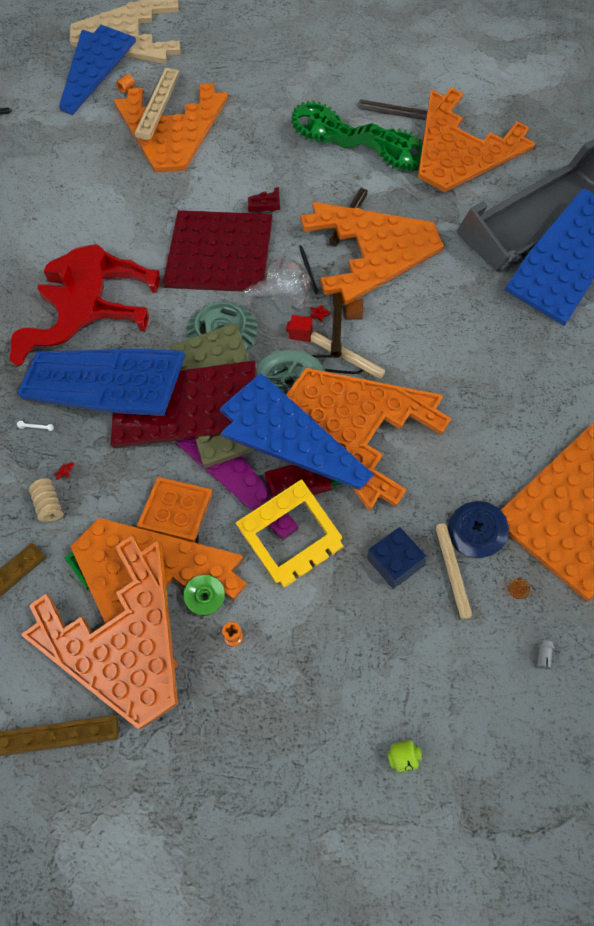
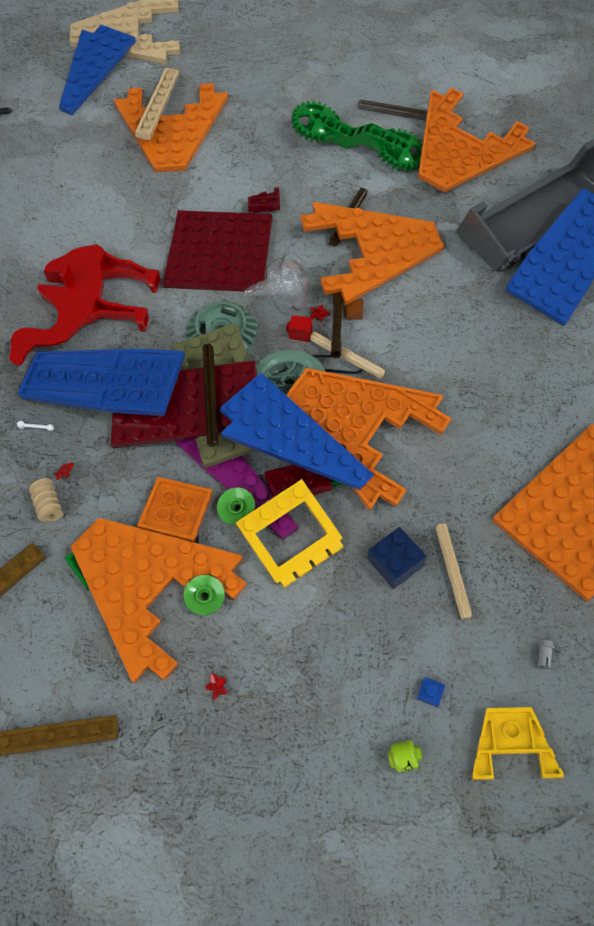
orange wing [21,535,178,729] -> none
orange piece [116,74,135,93] -> none
orange bush [222,622,243,646] -> none
black piece [299,245,318,294] -> none
dark blue piece [448,501,509,558] -> none
clear orange plate [509,577,530,599] -> none
none -> dark brown axle [202,343,219,447]
none -> red plant [205,673,228,700]
none -> bright green dish [217,487,255,526]
none -> blue plate [417,677,445,707]
none -> yellow wing [471,707,564,780]

